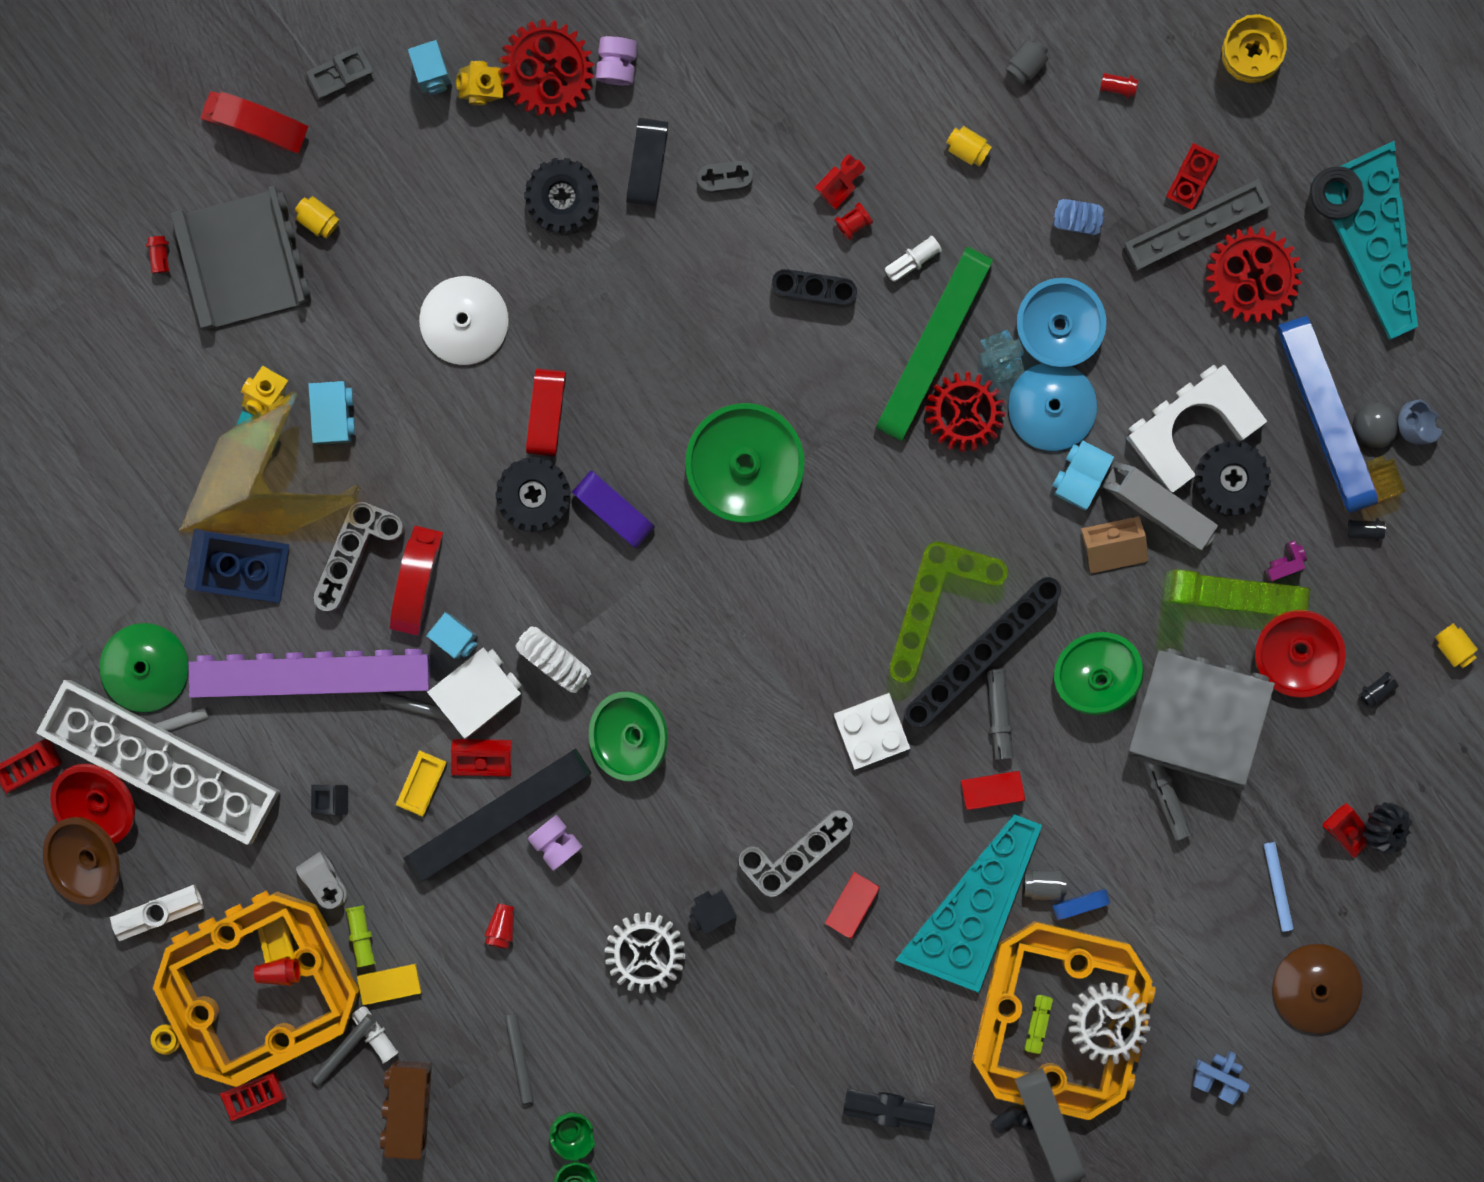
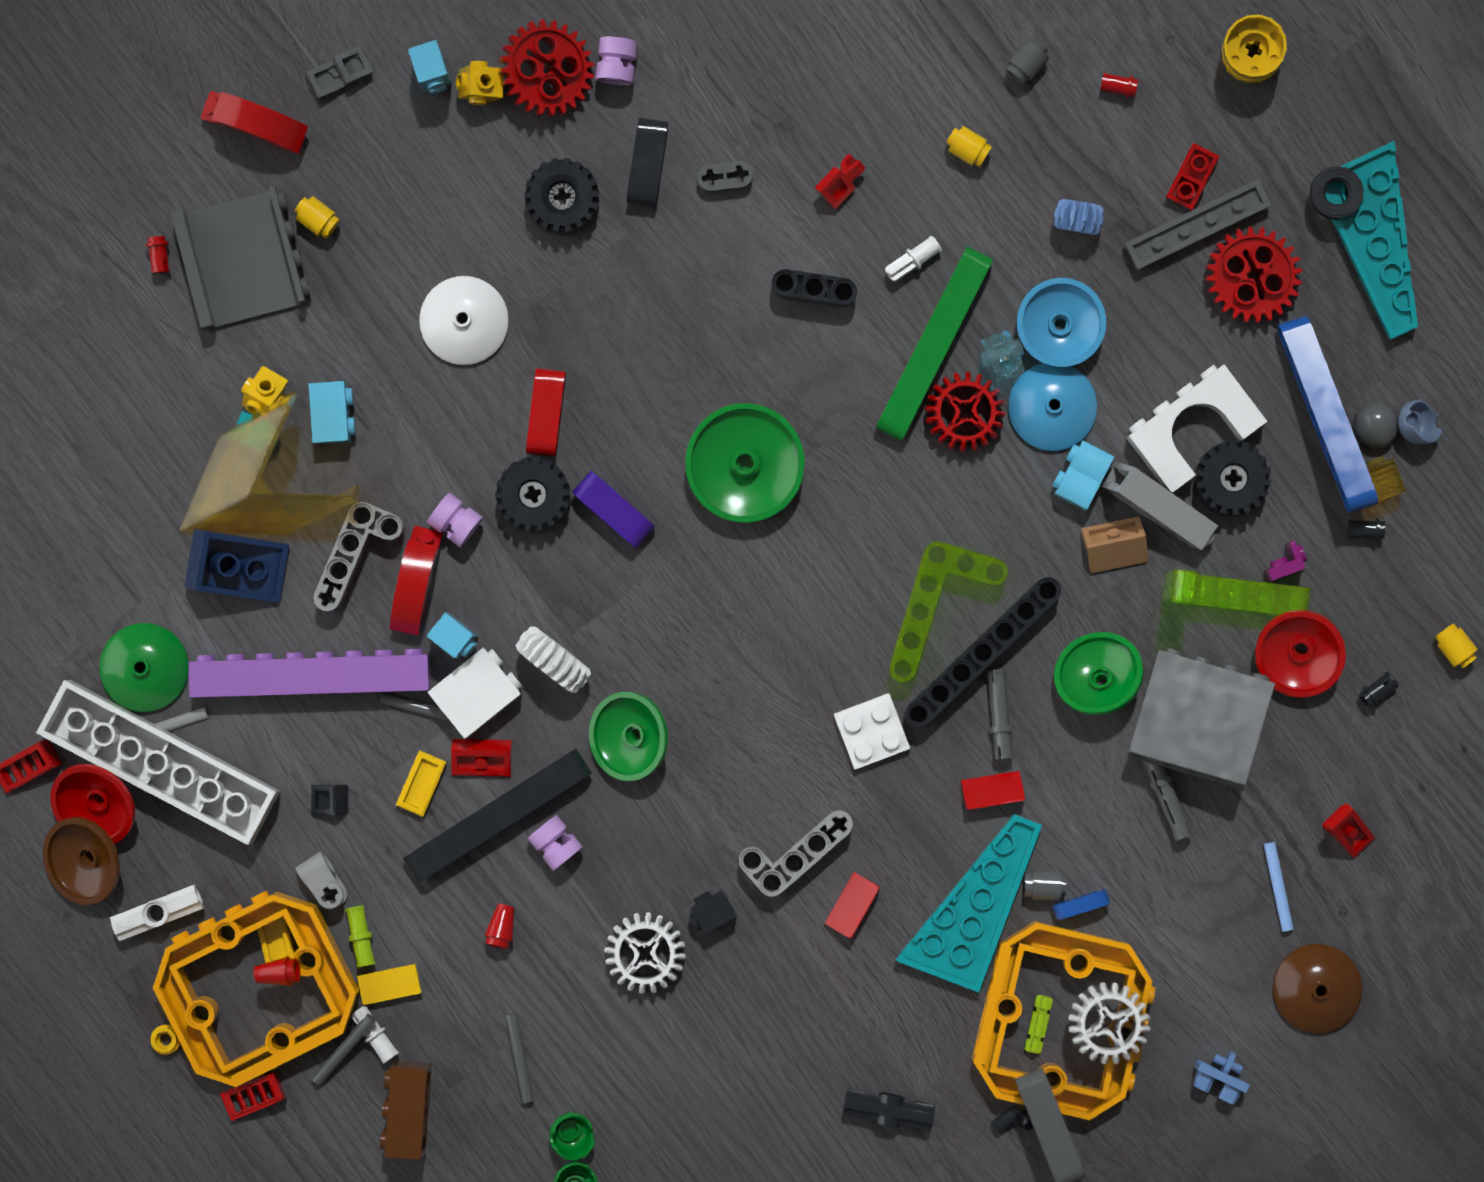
red bush [834,202,873,241] -> none
black gear [1362,802,1412,855] -> none
none -> lavender wheel [427,492,483,548]

